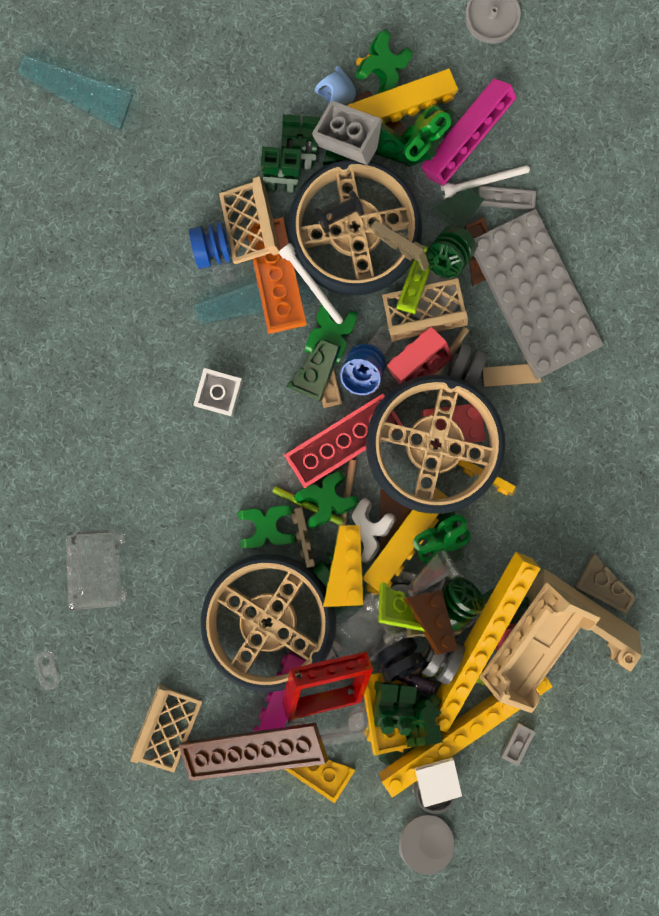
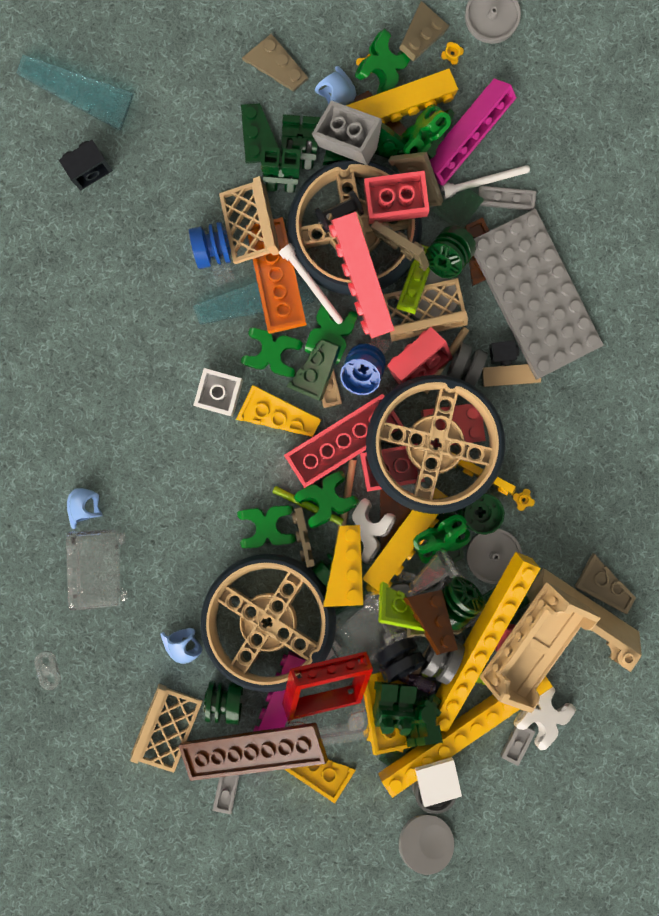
none -> black brick [59,140,113,191]
none -> light blue piece [67,488,103,529]
none -> light blue piece [160,628,202,664]
none -> dark green wheel [204,680,243,725]
none -> light grey tile [212,775,240,814]
none -> yellow wing [236,385,322,437]
none -> green piece [240,328,303,378]
none -> dark green wing [241,103,281,164]
none -> dark tan wing [242,34,308,92]
none -> coral brick [328,212,394,338]
none -> coral brick [360,443,425,492]
none -> coral brick [364,171,430,224]
none -> dark tan wing [389,152,443,207]
none -> dark tan wing [399,1,449,62]
none -> yellow plate [441,42,464,65]
none -> dark green wheel [457,493,505,535]
none -> light grey piece [466,529,522,584]
none -> black brick [489,340,519,366]
none -> yellow plate [513,489,535,511]
none -> white piece [514,687,576,750]

